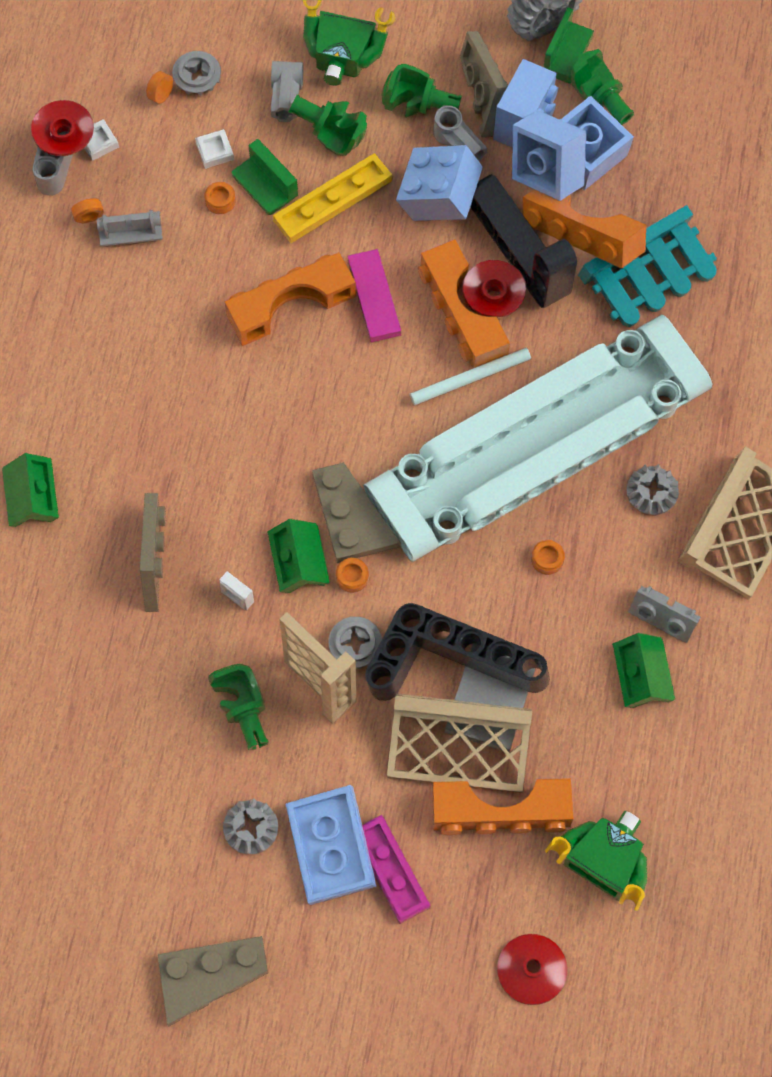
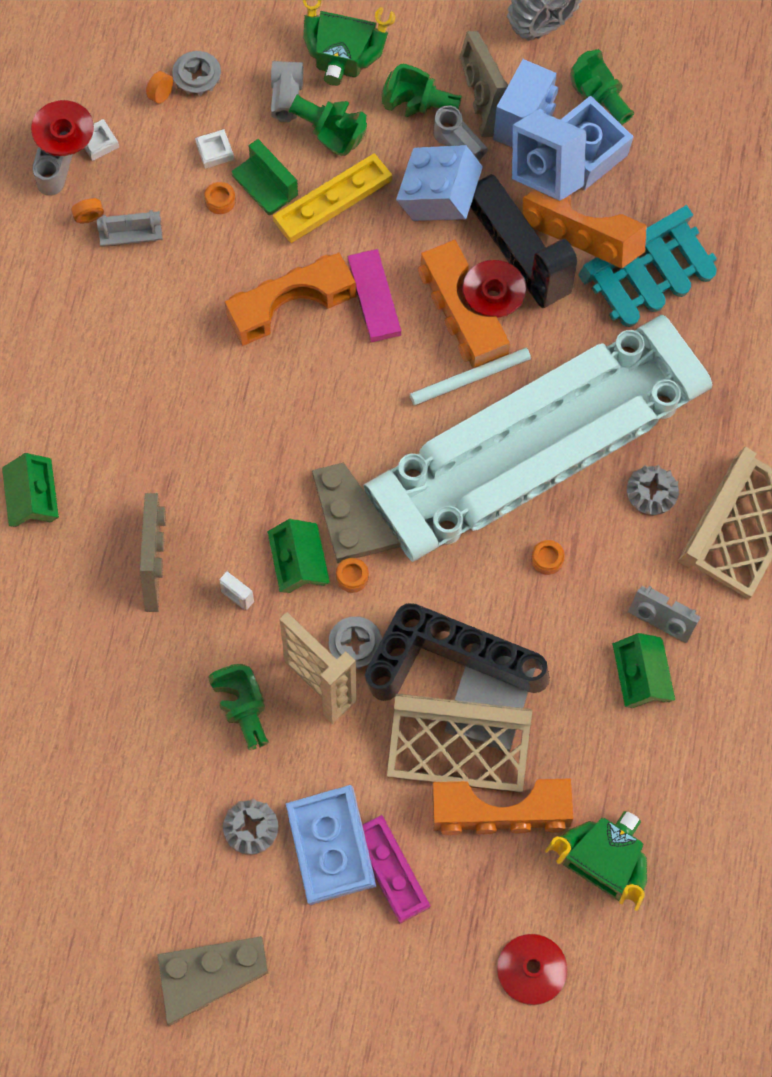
green panel [544,7,594,84] -> none

